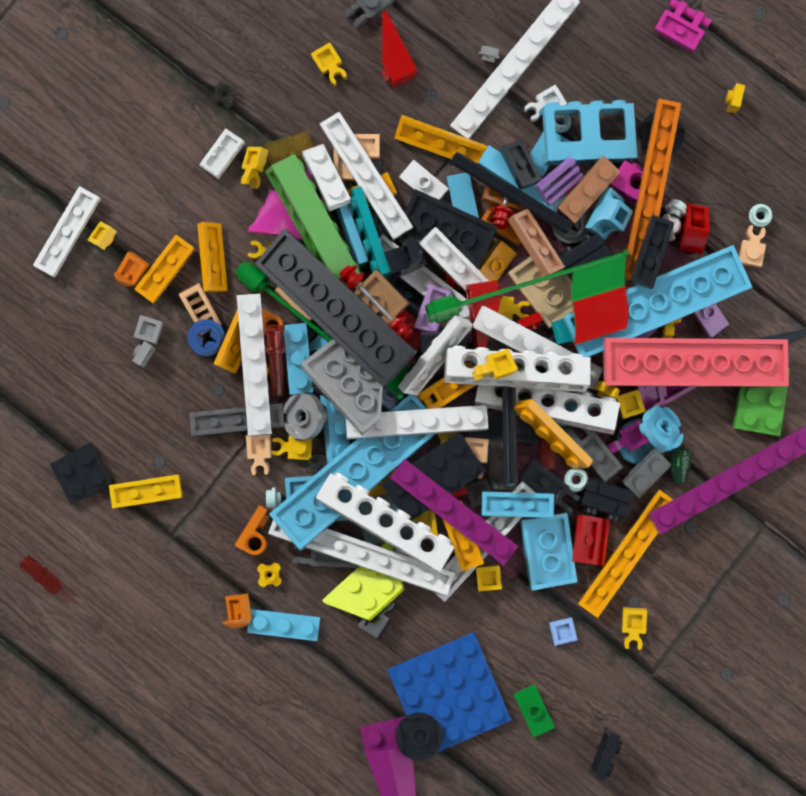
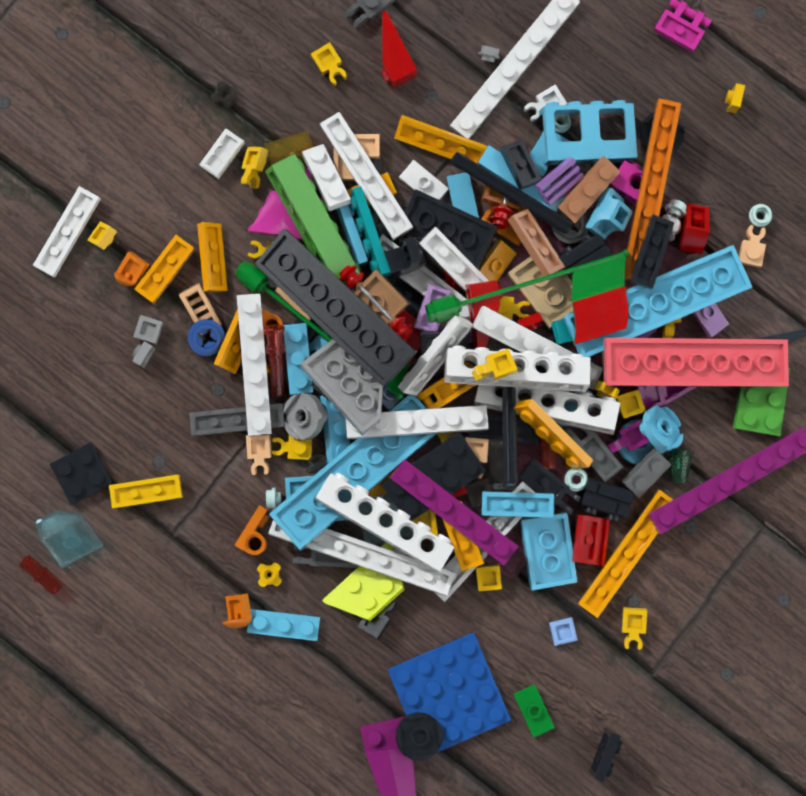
none -> clear light blue slope [35,510,103,568]

